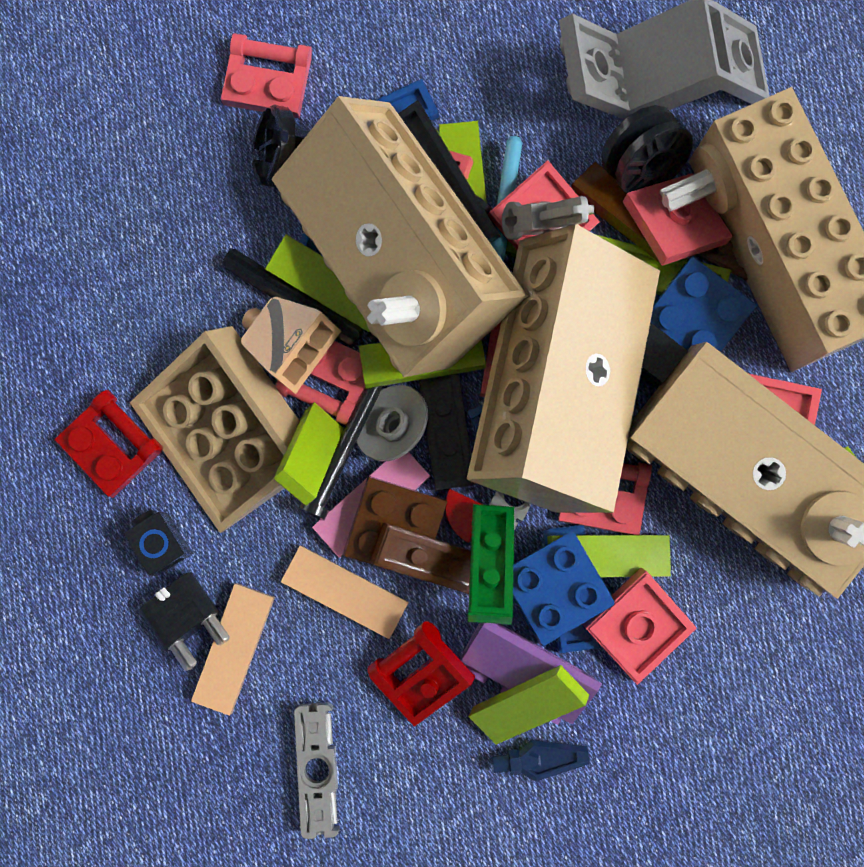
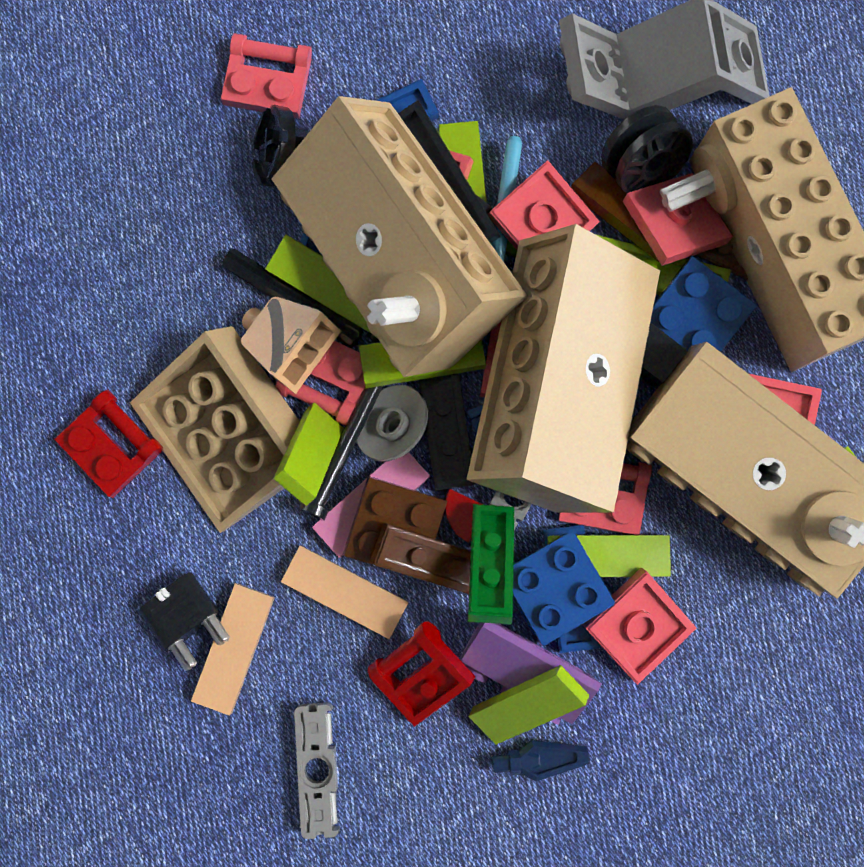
black brick [124,510,193,576] -> none
light grey connector [502,196,594,240] -> none

